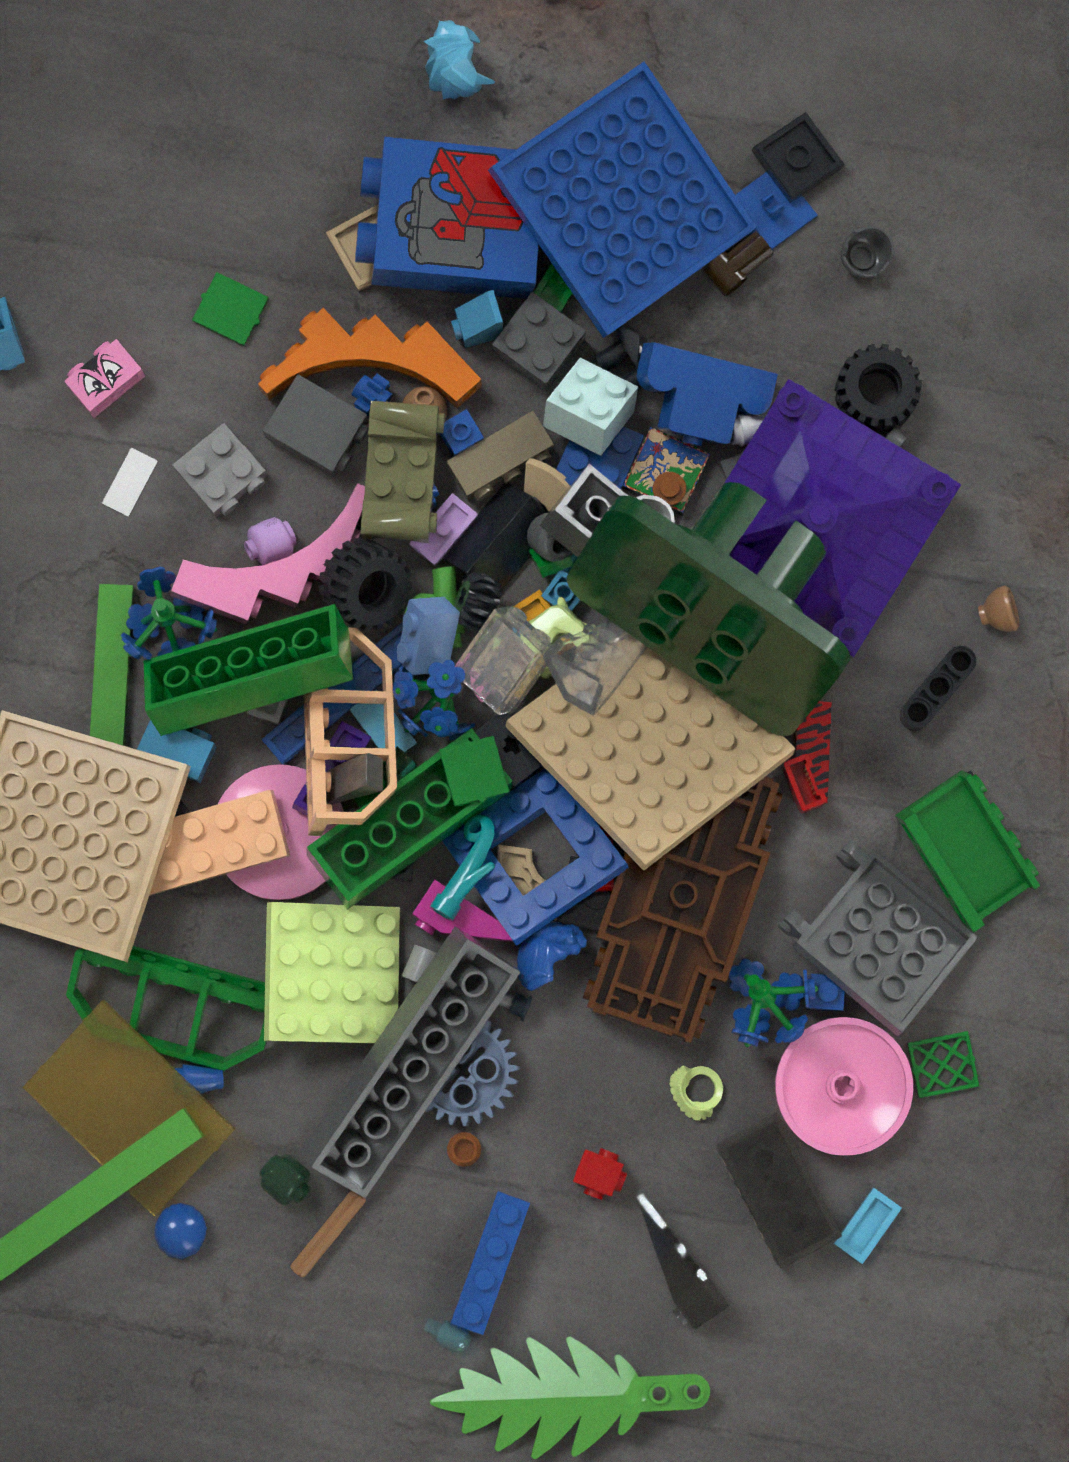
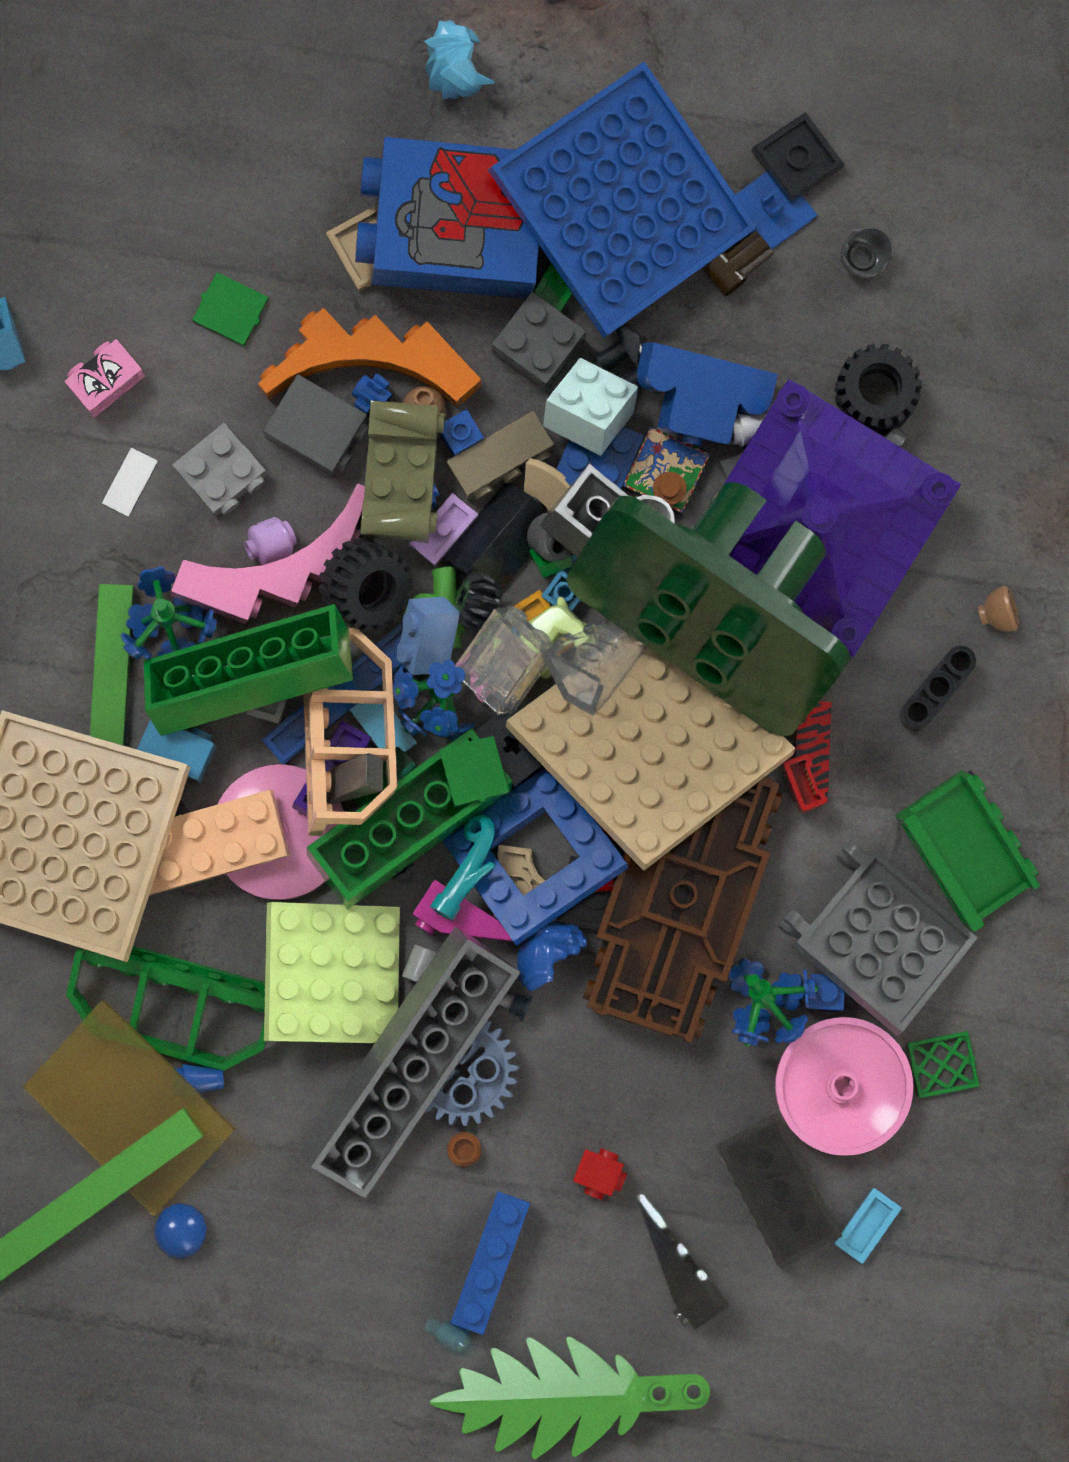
clear green head [259,1154,311,1205] -> none
medium nougat axle [290,1191,366,1278] -> none
dark azure slope [451,290,503,348] -> none
yellowish green piece [670,1066,723,1120] -> none

